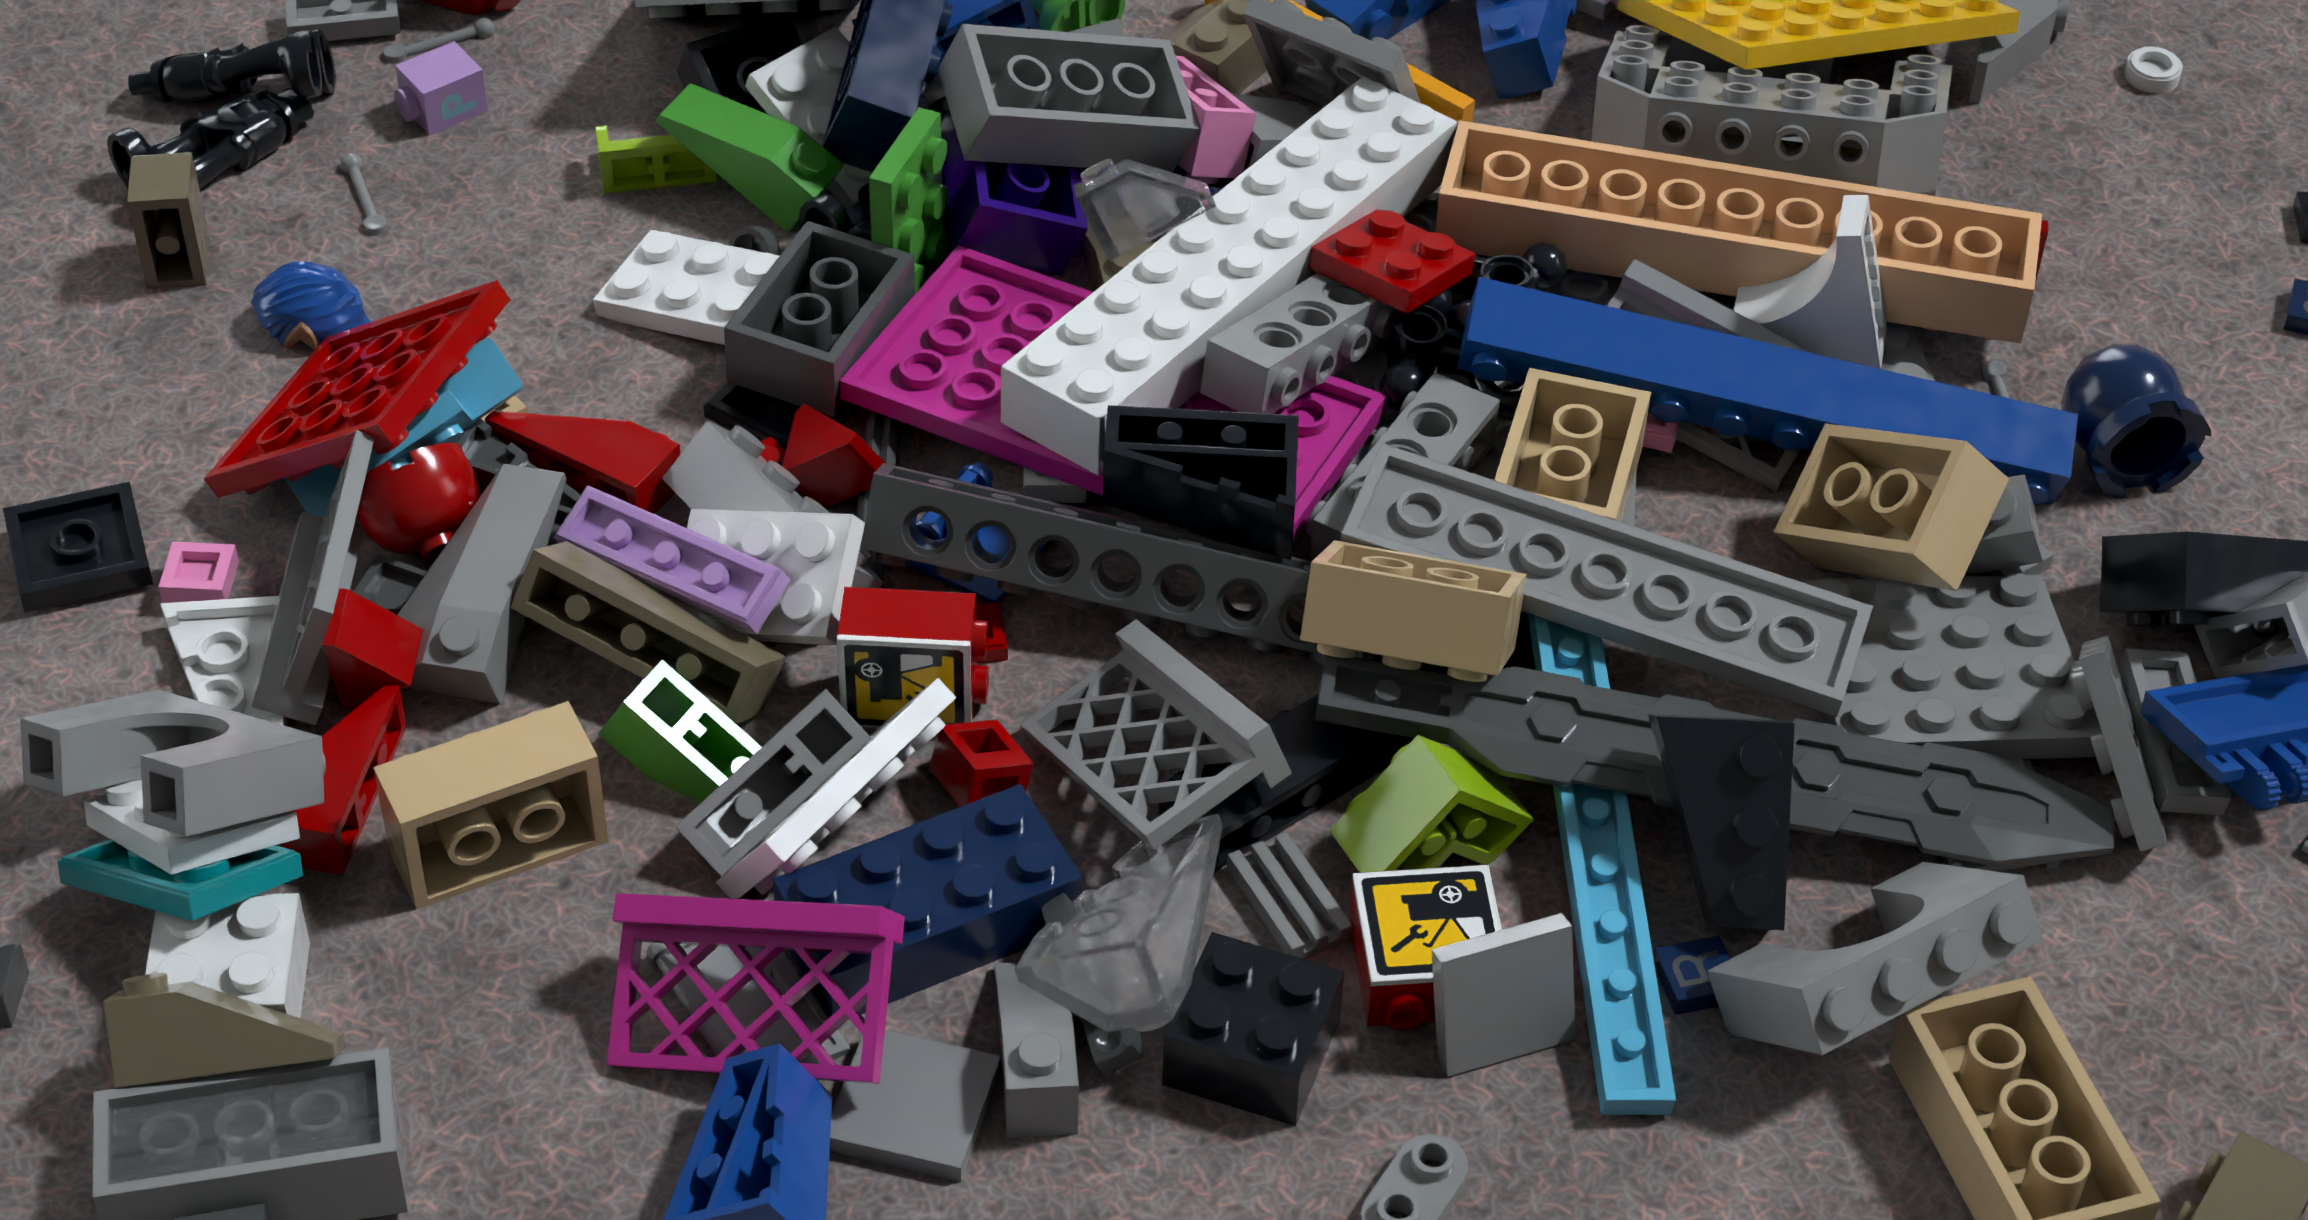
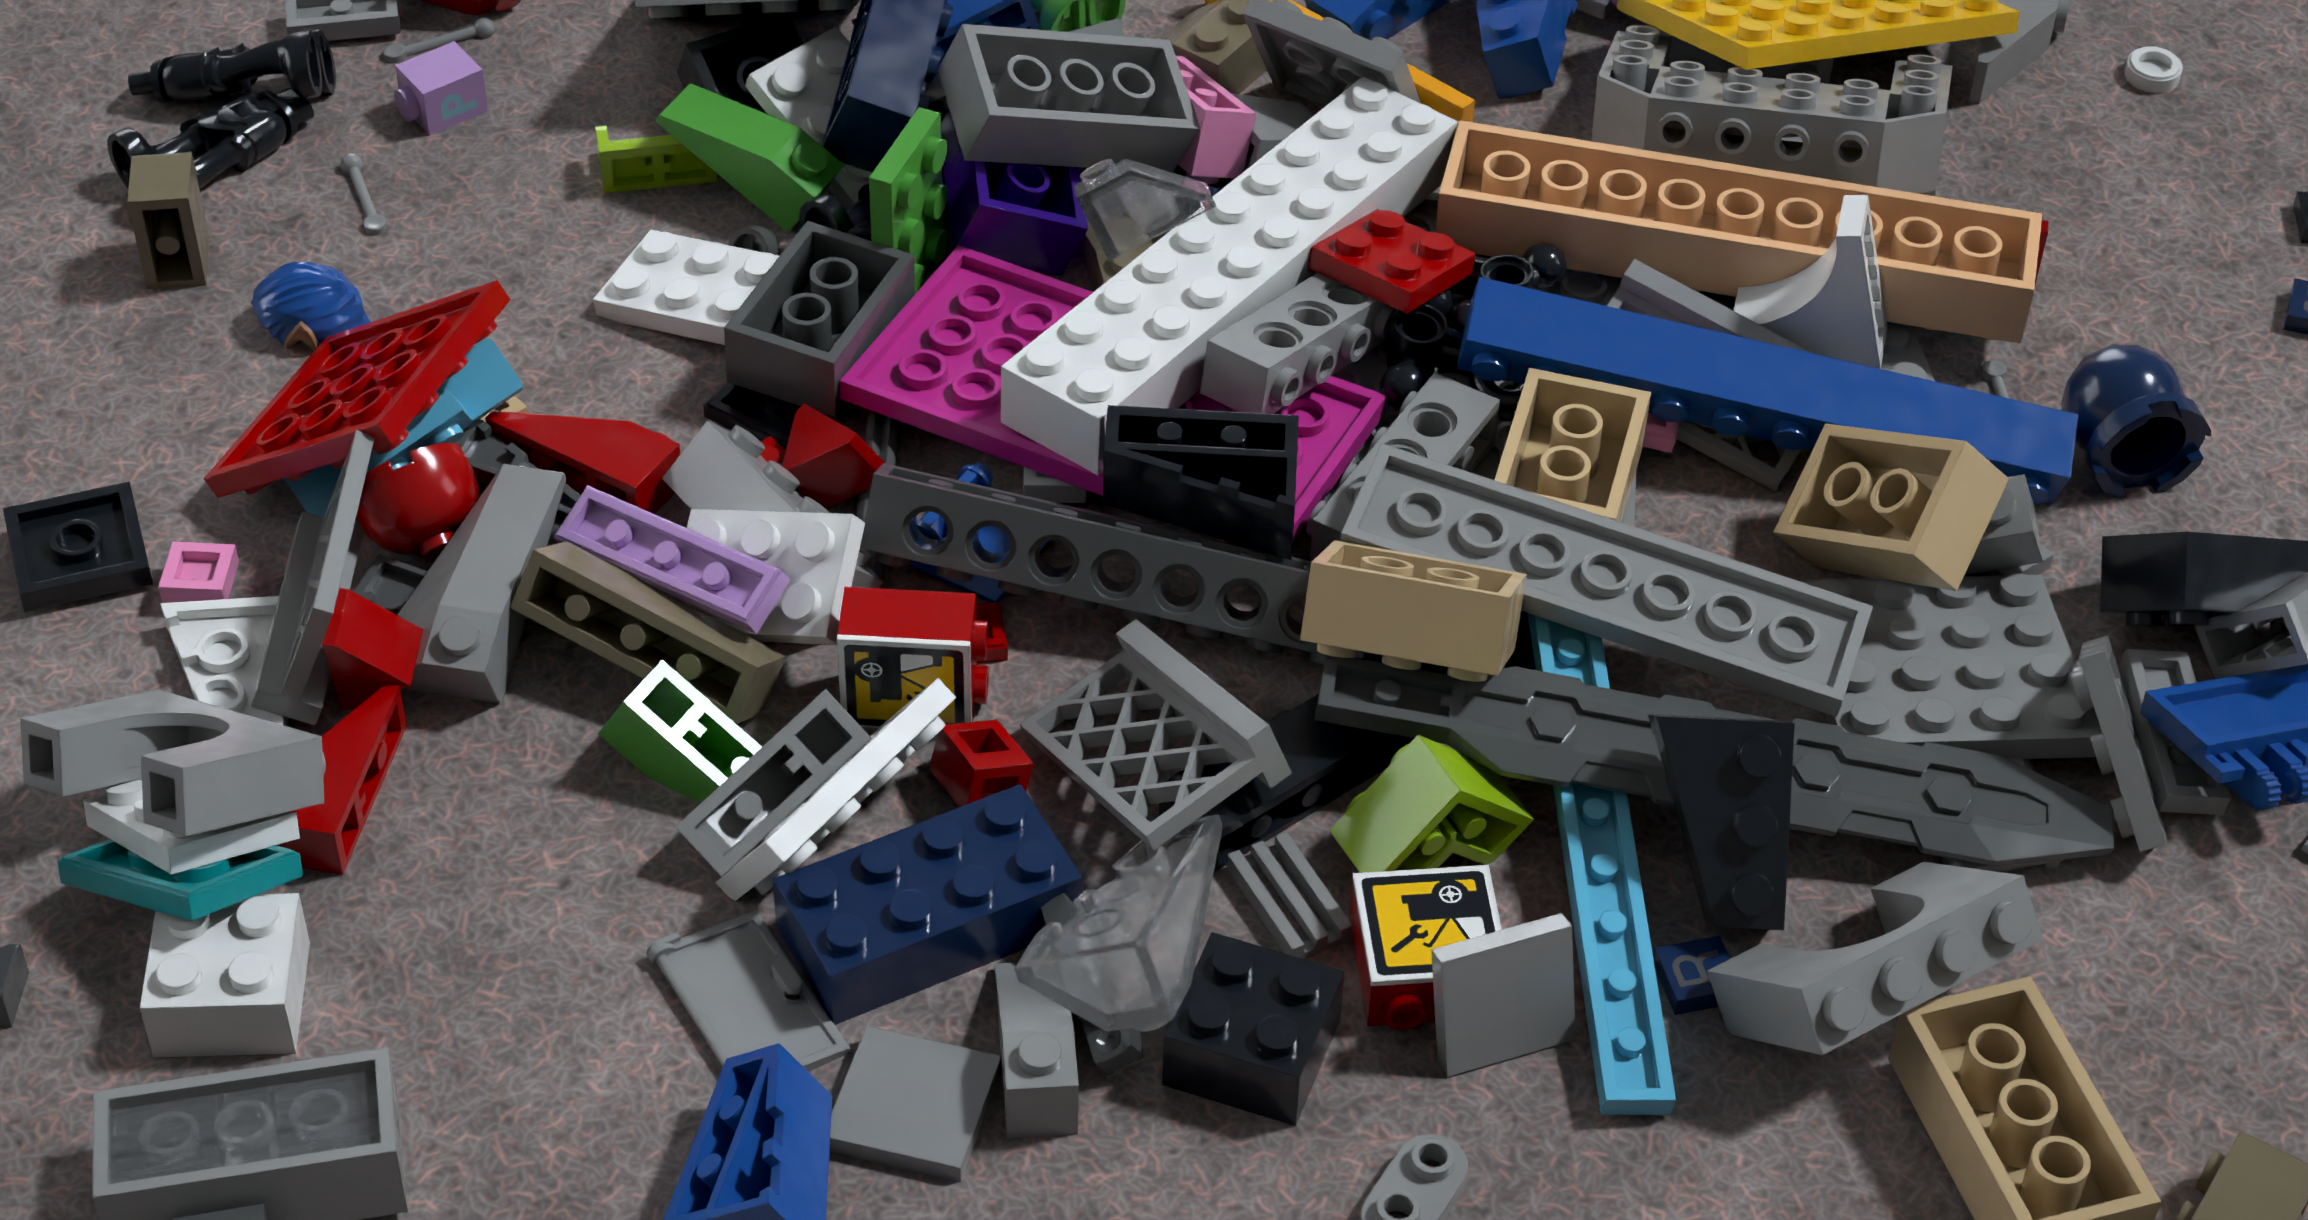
dark tan slope [103,973,346,1088] -> none
tan brick [373,701,609,910] -> none
dark pink fence [607,893,905,1084] -> none

